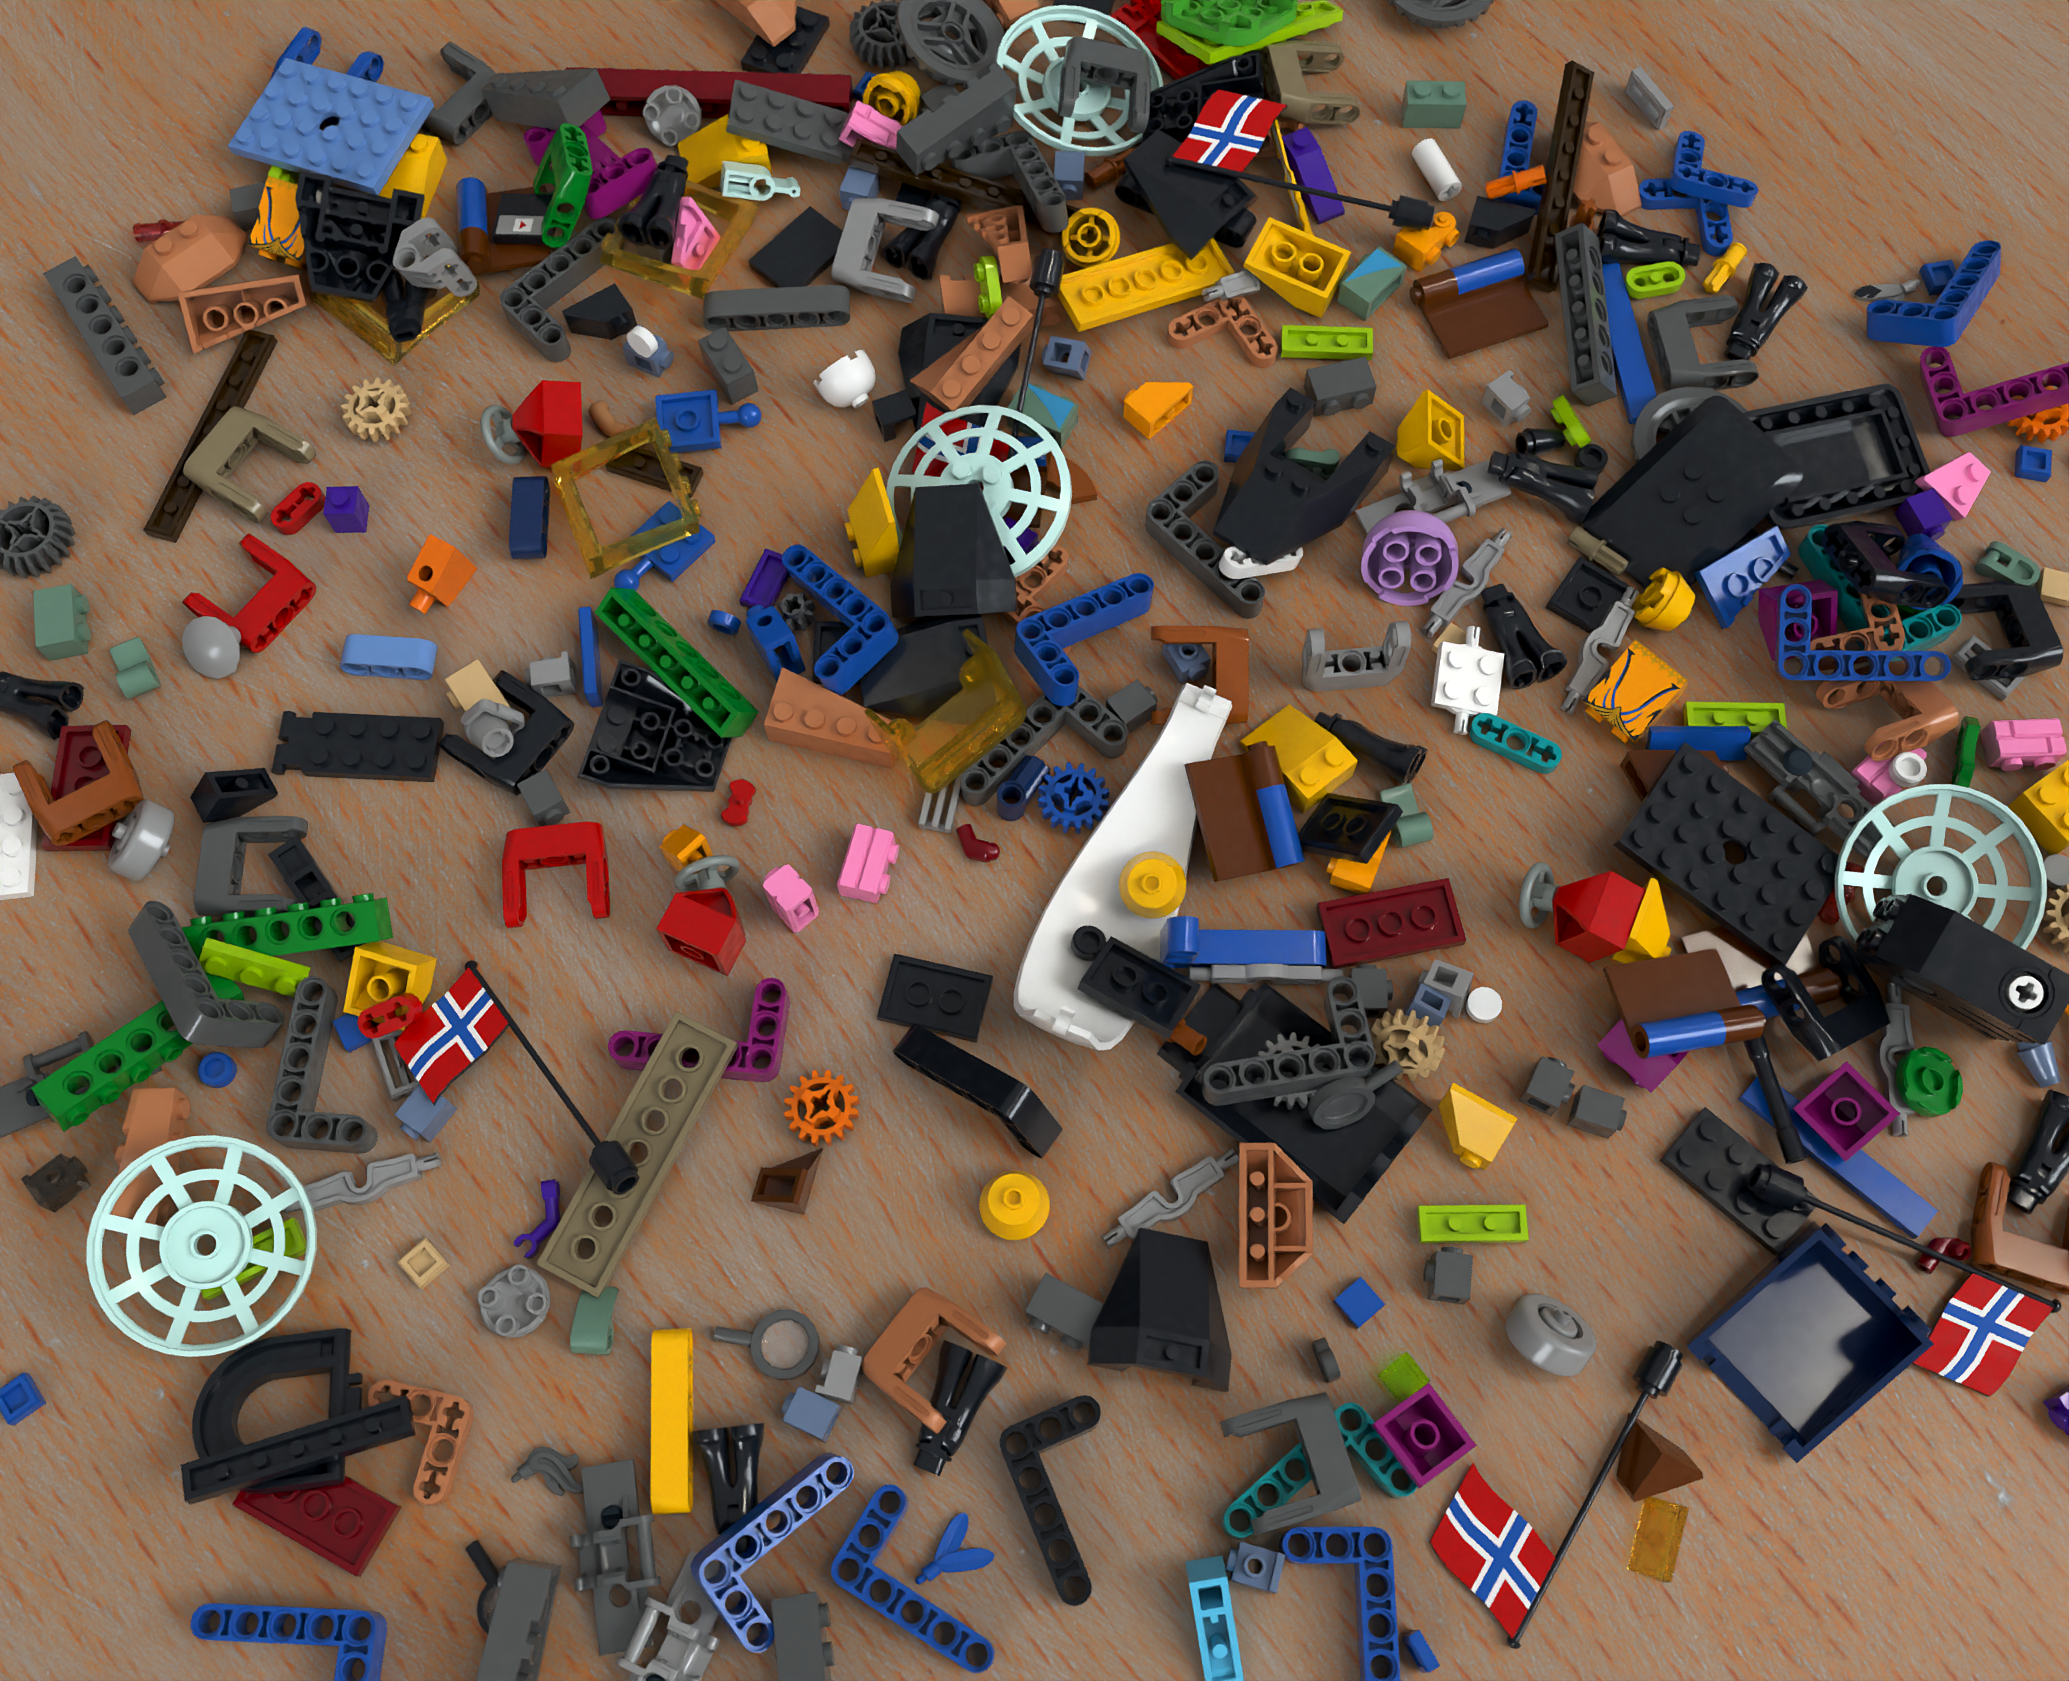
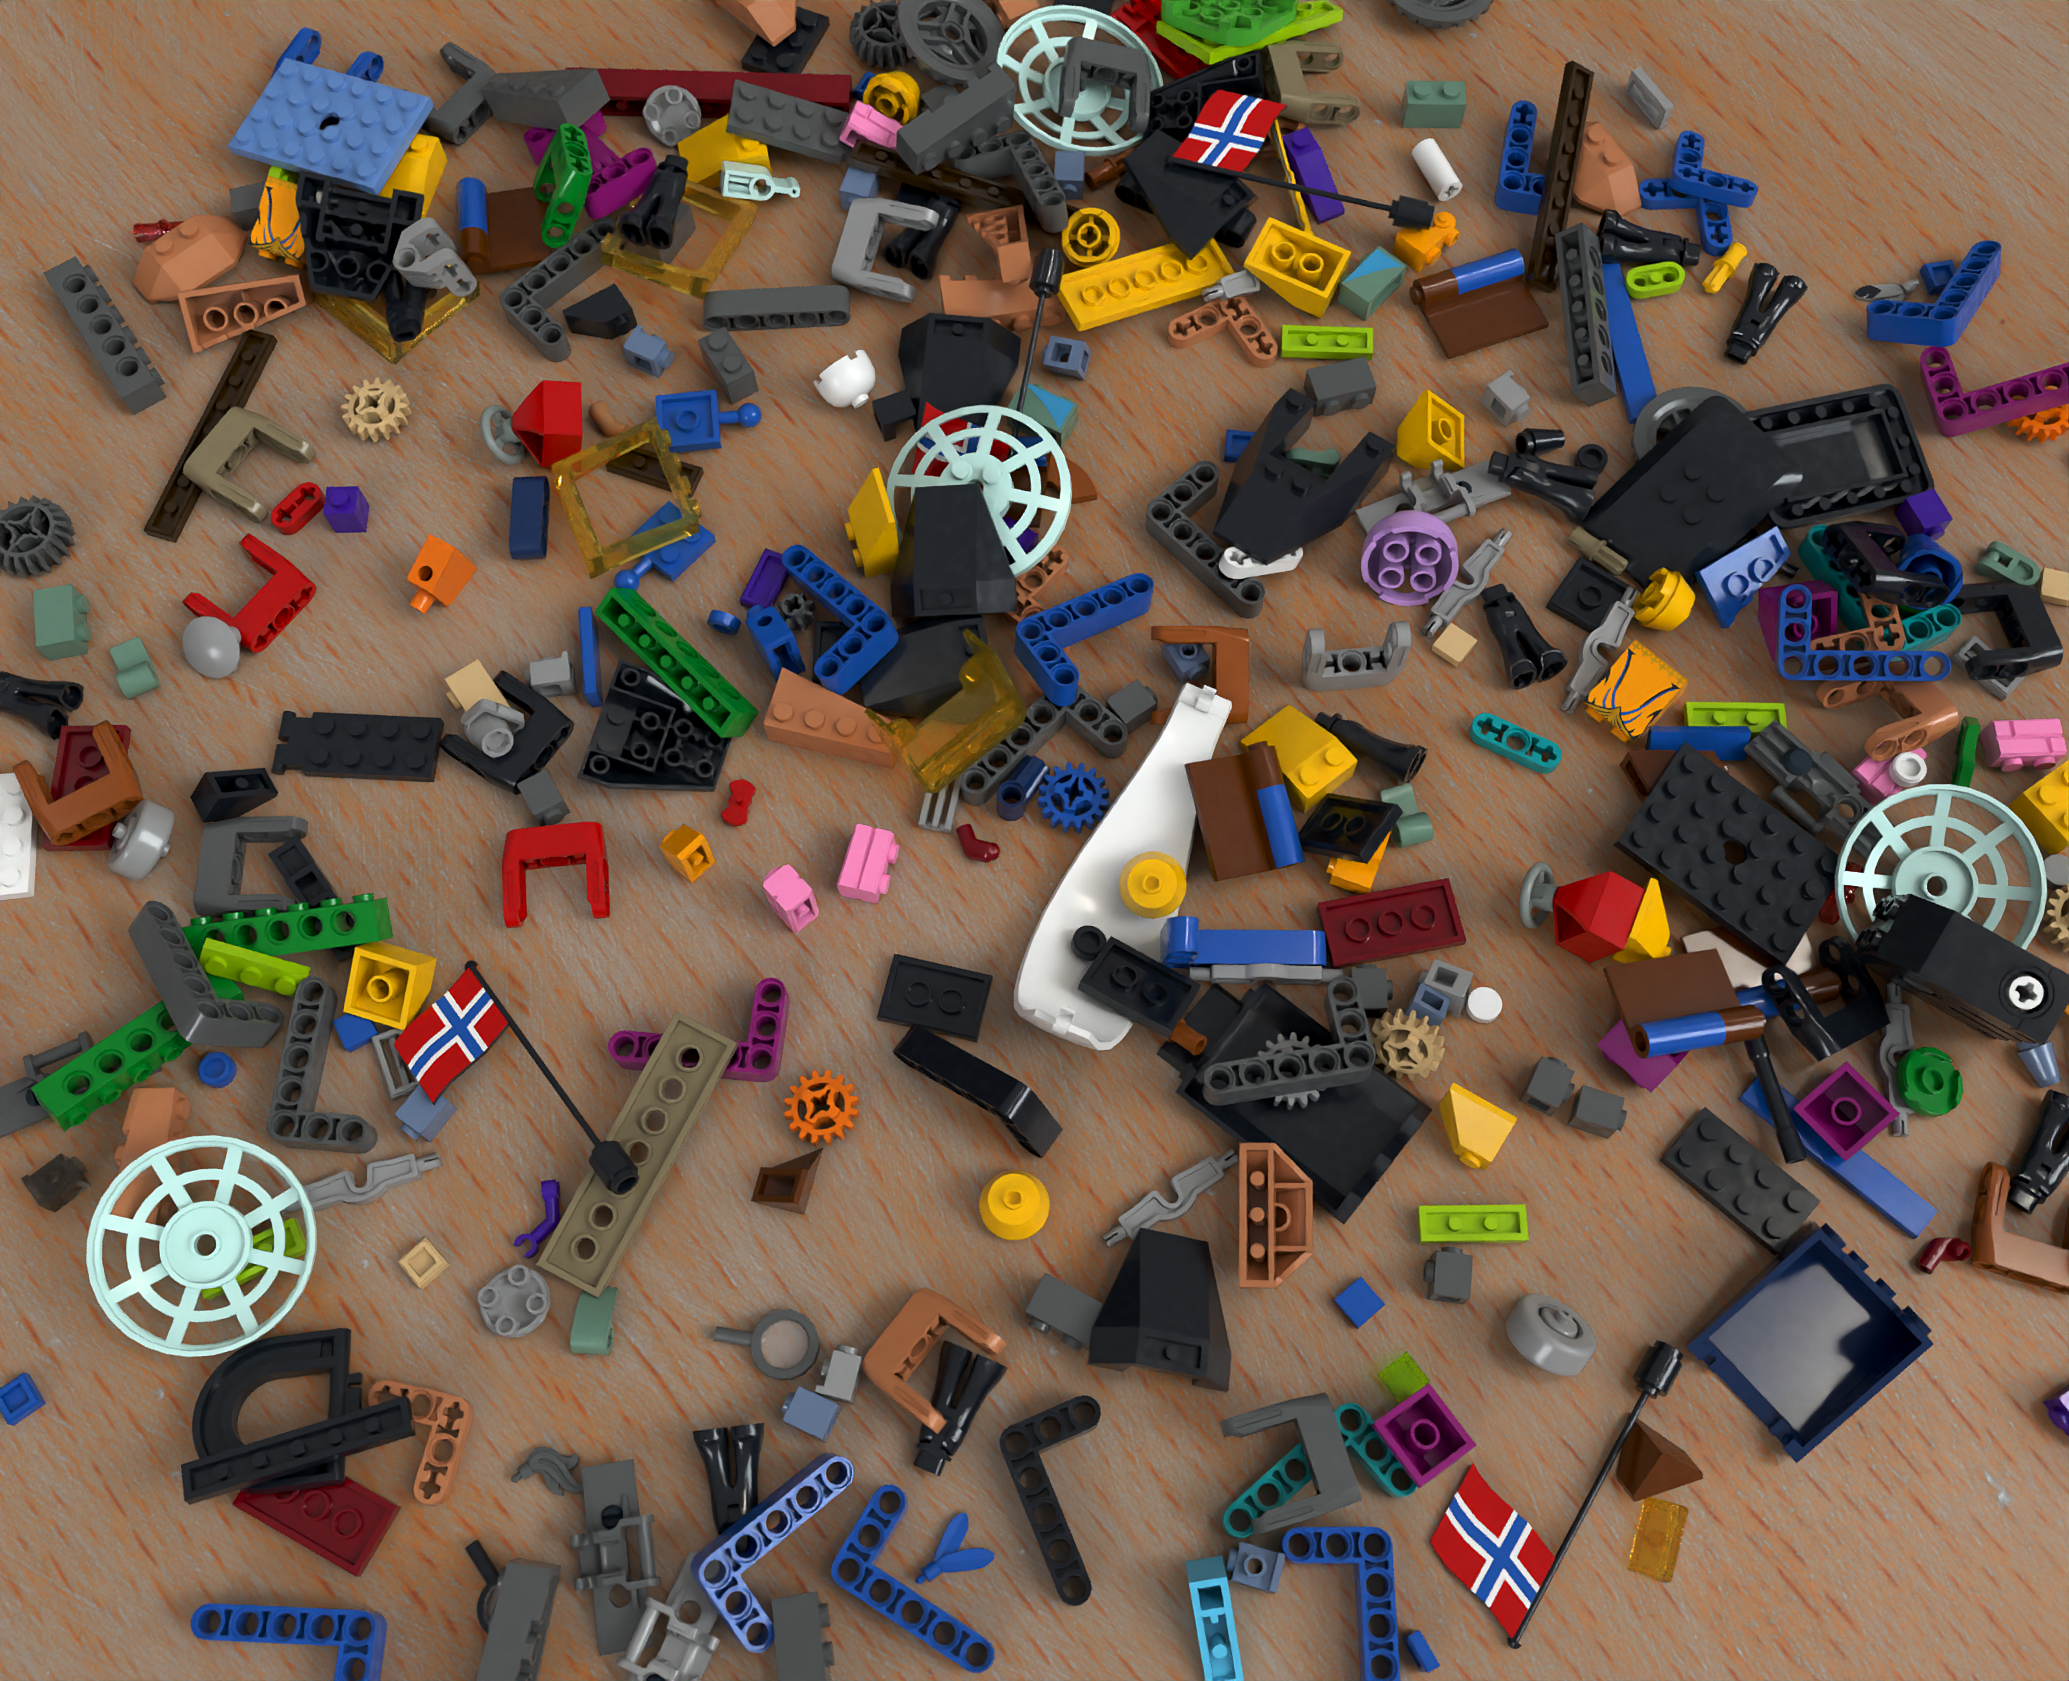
medium blue beam [340,634,438,680] -> none
red beam [357,993,423,1039] -> none
black tile [492,193,562,244] -> none
white tile [627,326,658,358] -> none
yellow beam [651,1328,693,1515] -> none
red piece [656,855,746,976] -> none
bright pink wing [671,197,721,283] -> none
black tile [749,206,843,288] -> none
nougat wedge [910,296,1034,419] -> none
lime plate [974,255,1002,319] -> none
light orange slope [1123,382,1194,439] -> none
dark grey piece [1308,1060,1403,1129] -> none
dark grey tile [1311,1337,1341,1383] -> none
white plate [1431,626,1504,735] -> none
black slope [1464,196,1535,249] -> none
orange axle [1485,165,1547,199] -> none
lime plate [1550,394,1592,448] -> none
dark orange axle [1570,198,1597,231] -> none
dark grey connector [1647,295,1759,390] -> none
flag [1748,1163,2061,1396] -> none
bright pink wing [1915,452,1991,521] -> none
blue tile [2015,445,2052,482] -> none

